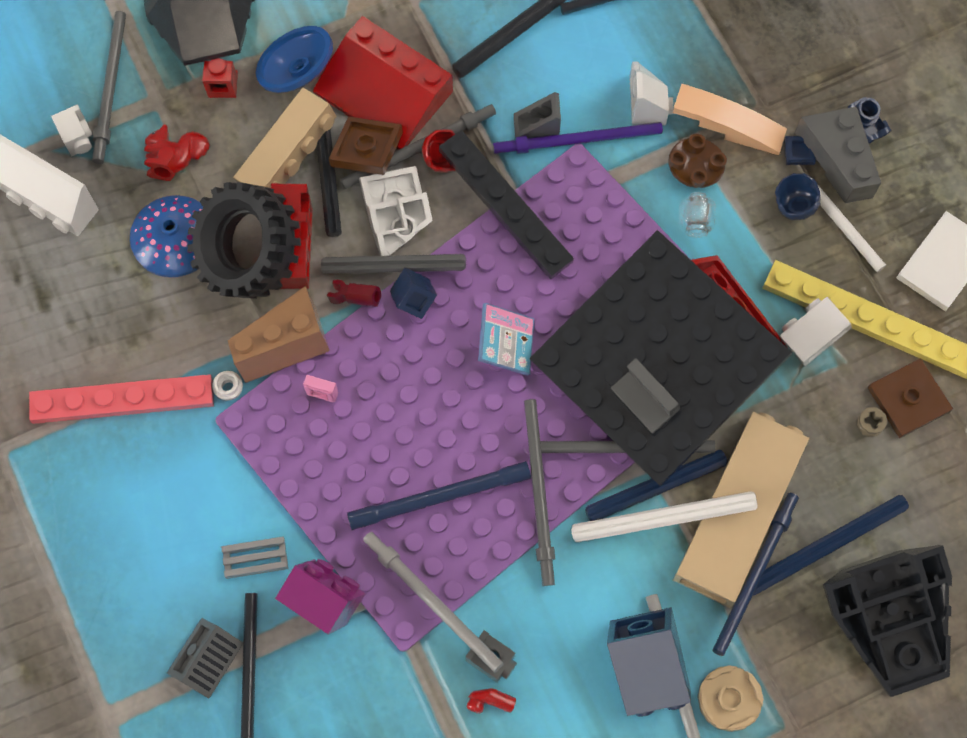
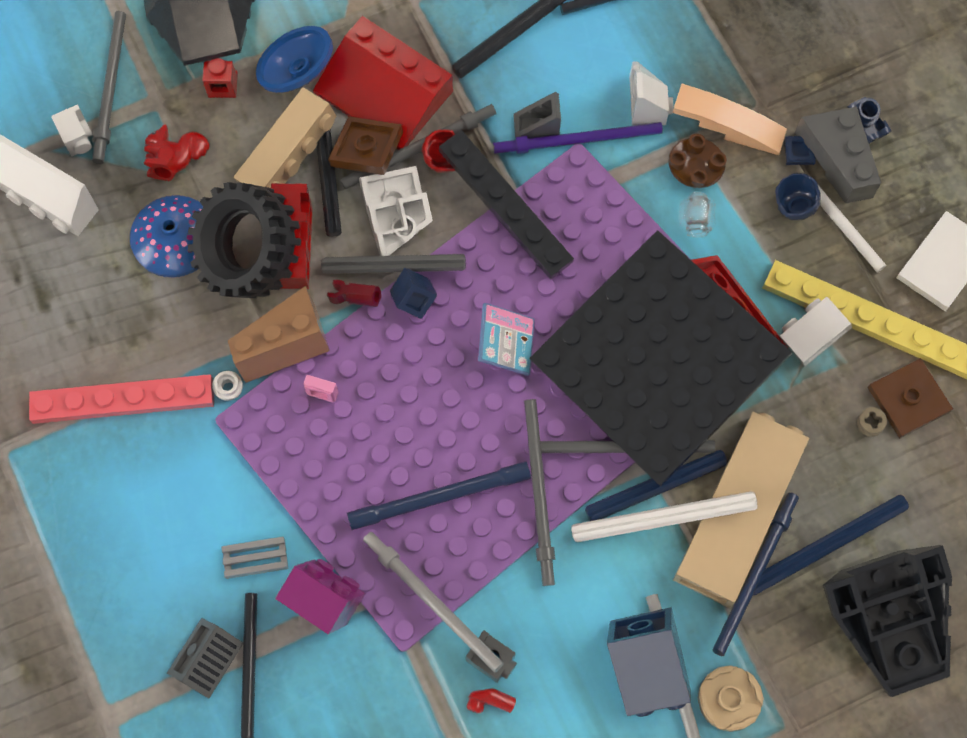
dark grey panel [611,358,680,434] -> none

